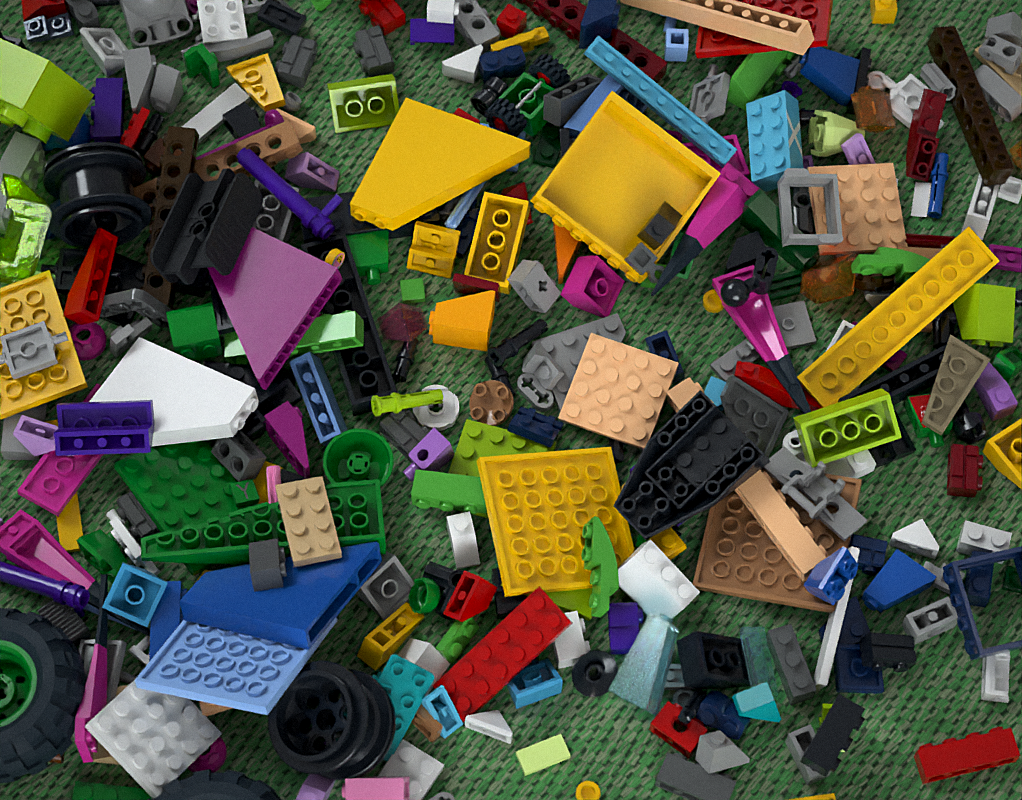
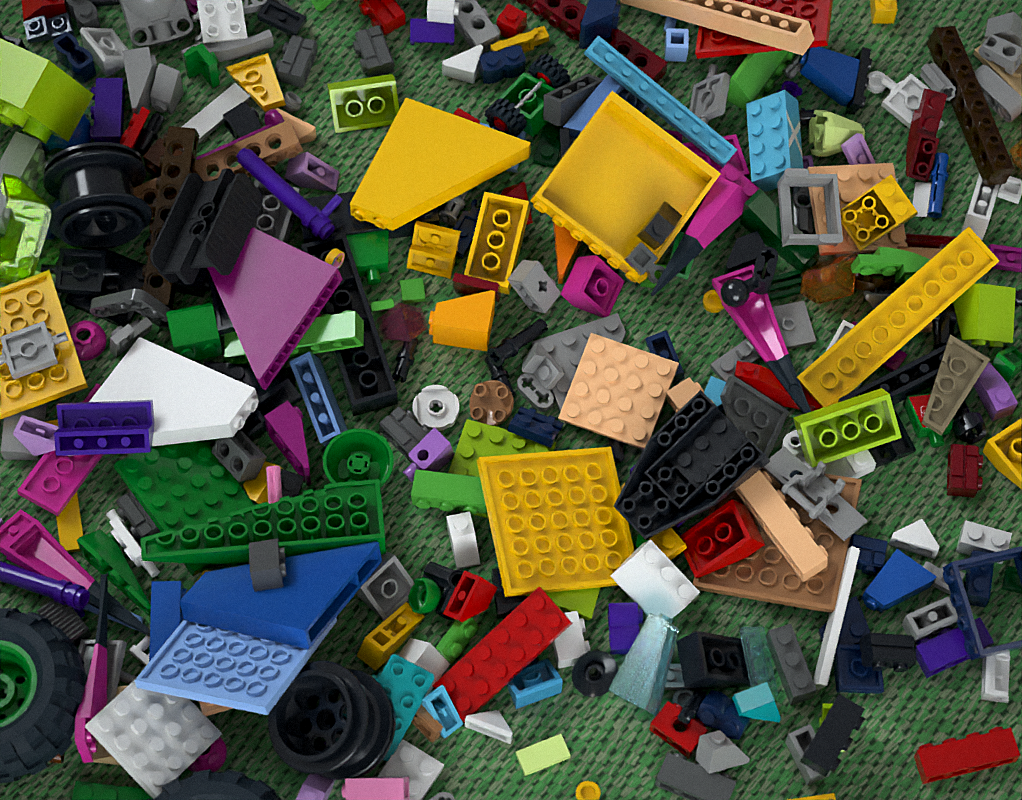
red slope [63,228,118,325] -> none
dark azure slope [102,562,168,627] -> none
green tile [229,479,260,508] -> none
tan plate [275,476,342,567] -> none
lime pin [371,389,443,416] -> none
light blue axle [444,181,486,230] -> none
black wheel [470,76,509,117] -> none
bright green slope [581,516,619,618] -> none
blue slope [804,547,858,606] -> none
clear orange hips [850,86,896,133] -> none
none -> dark blue brick [53,32,96,83]
none -> bright green tile [369,298,395,312]
none -> red slope [679,499,765,579]
none -> yellow slope [840,175,918,251]
none -> dark purple brick [915,617,994,678]

